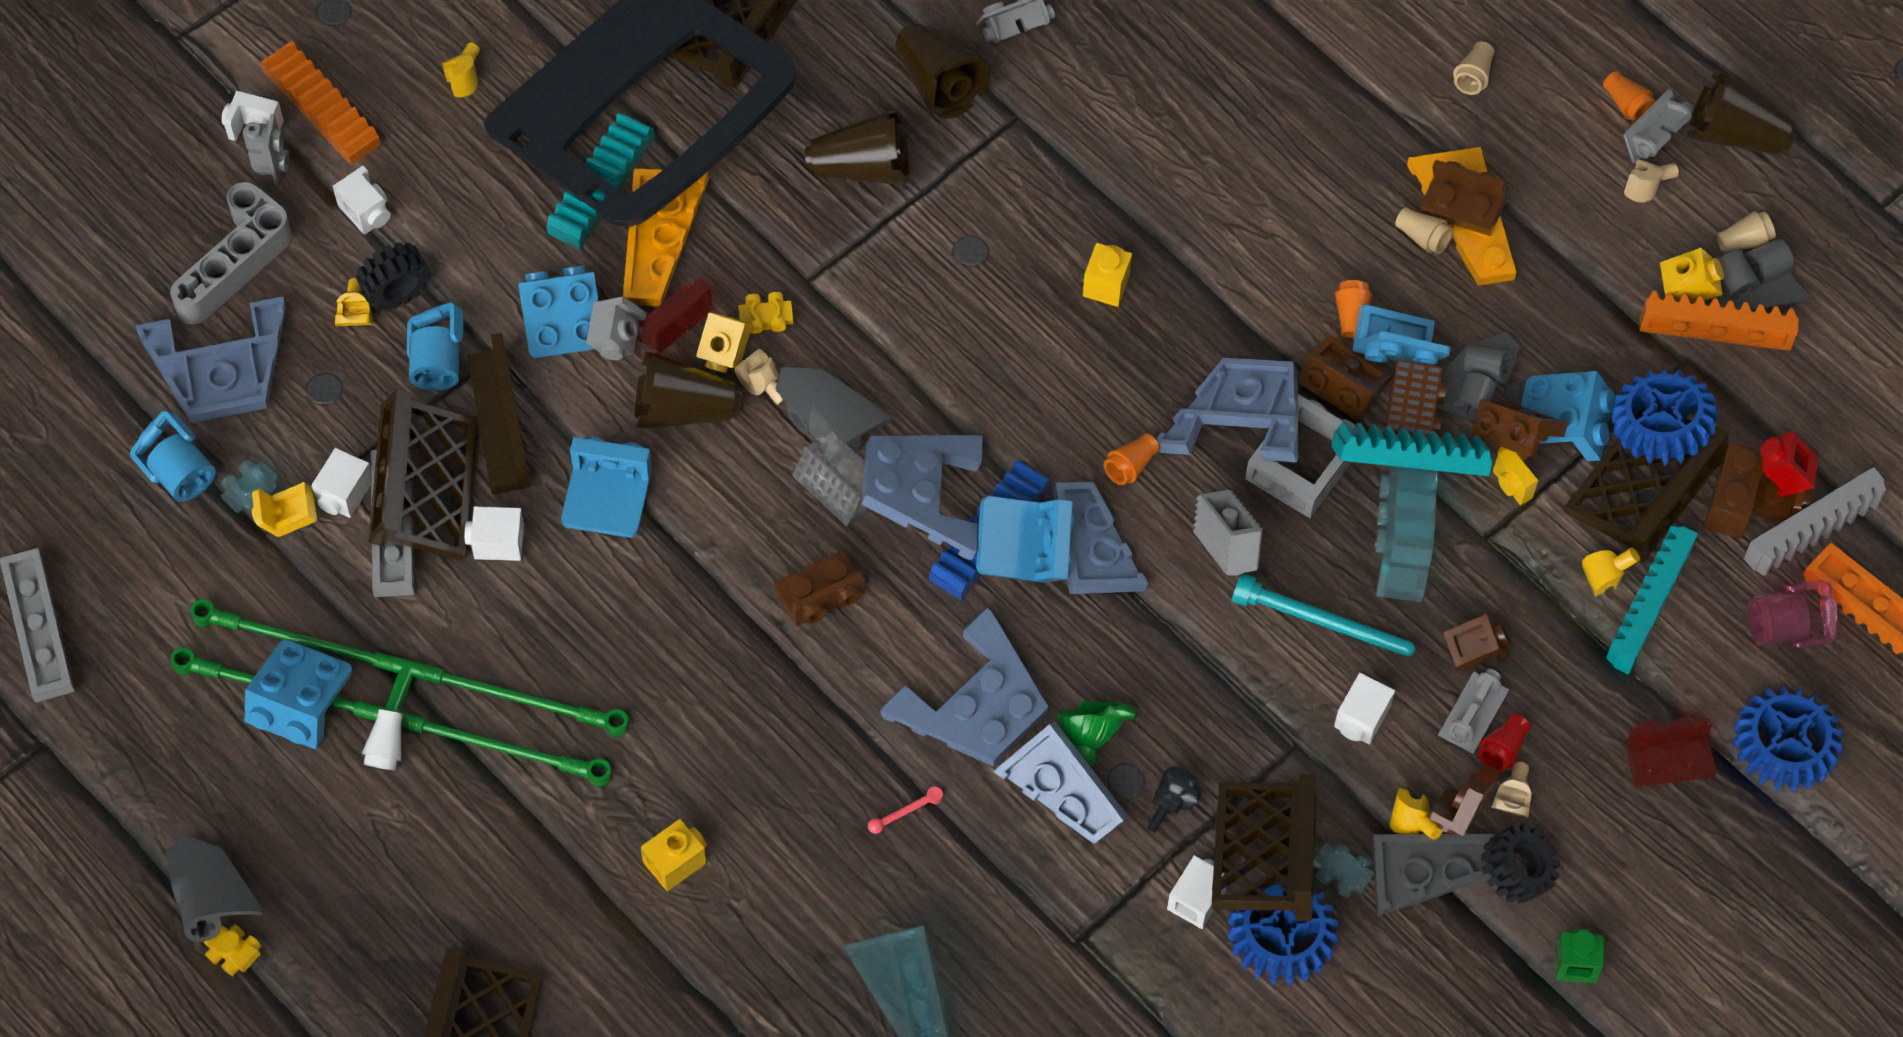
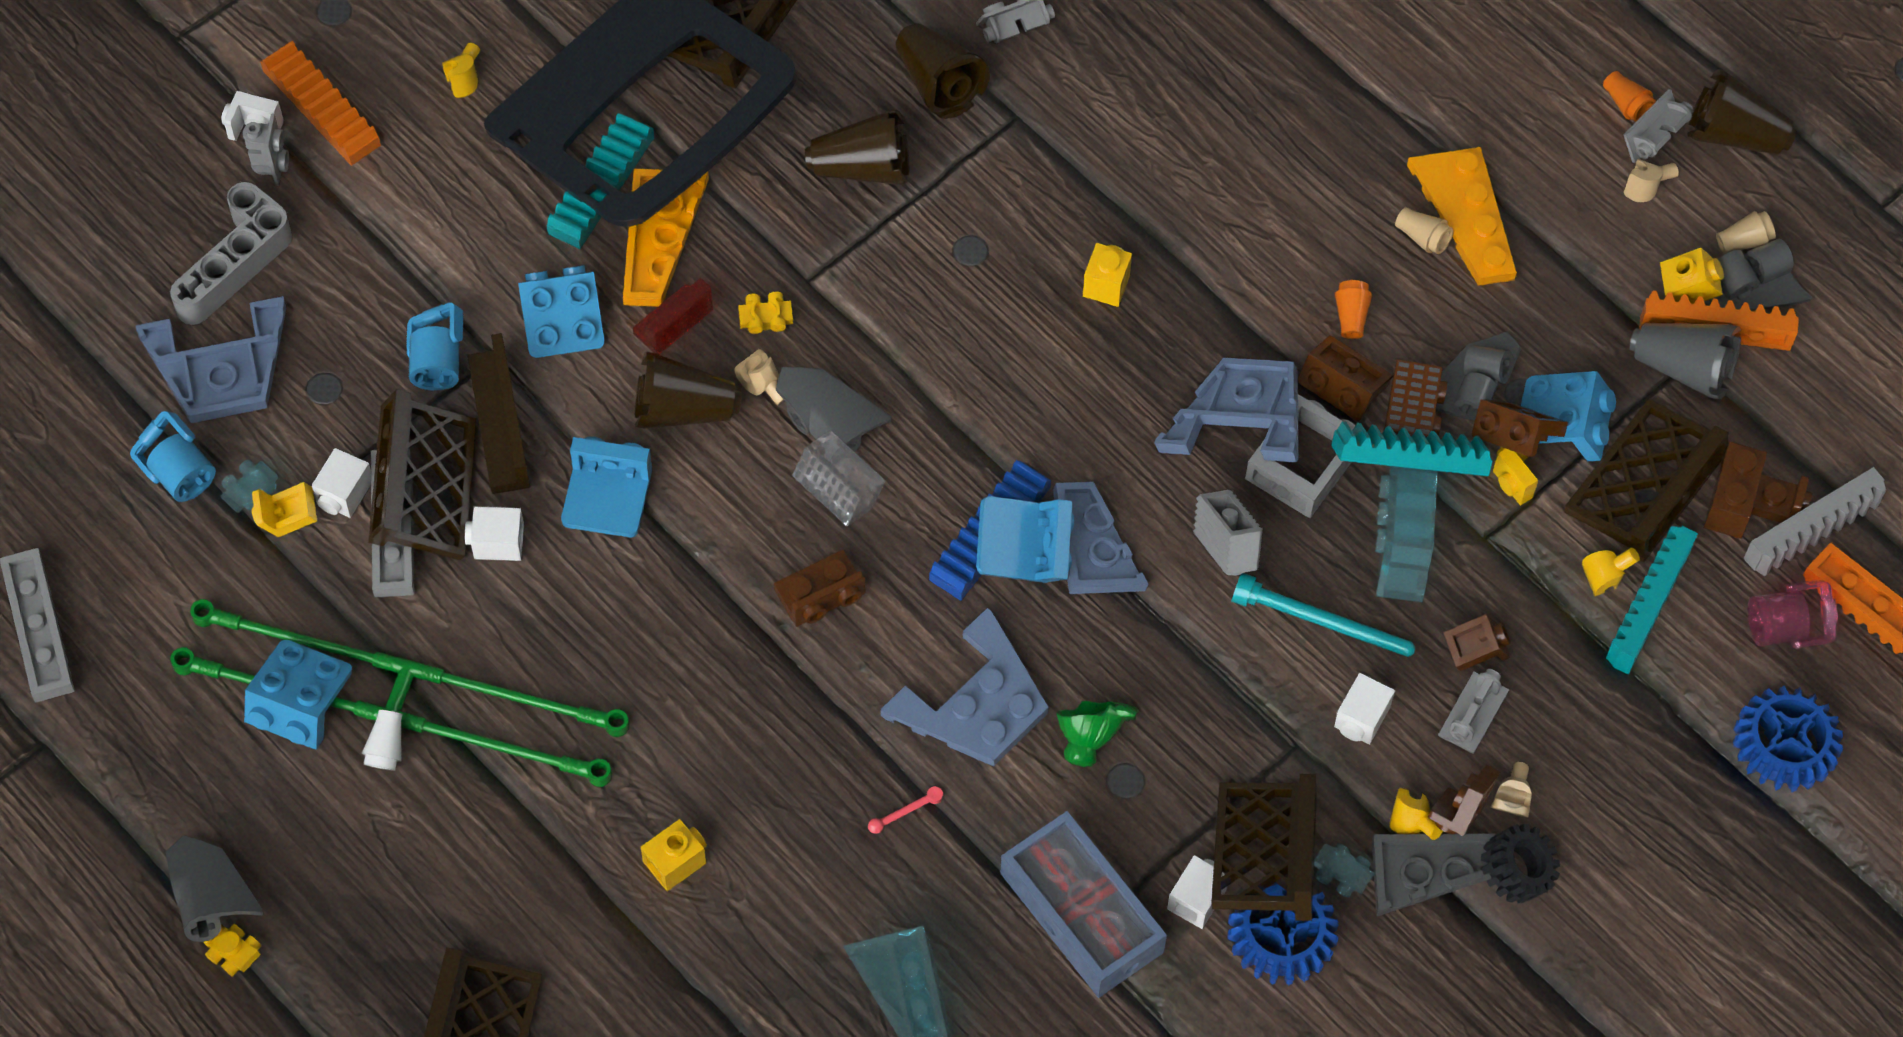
white brick [333,166,391,235] -> none
yellow piece [335,278,373,326] -> none
black tyre [356,242,431,310] -> none
light grey brick [586,297,647,360] -> none
yellow brick [696,313,753,373] -> none
sand blue wing [861,435,983,560] -> none
wing [993,721,1129,844] -> none
orange cone [1104,433,1159,485] -> none
black piece [1147,766,1201,833] -> none
dark azure bracket [1352,304,1451,365] -> none
reddish brown bracket [1419,160,1507,236] -> none
tan cone [1453,41,1495,95] -> none
red cone [1478,714,1531,772] -> none
green brick [1554,929,1604,984] -> none
blue gear [1612,367,1718,466] -> none
clear red bracket [1625,716,1717,787] -> none
red brick [1760,432,1818,497] -> none
none -> brick [1000,811,1167,998]
none -> dark grey cone [1630,323,1741,400]

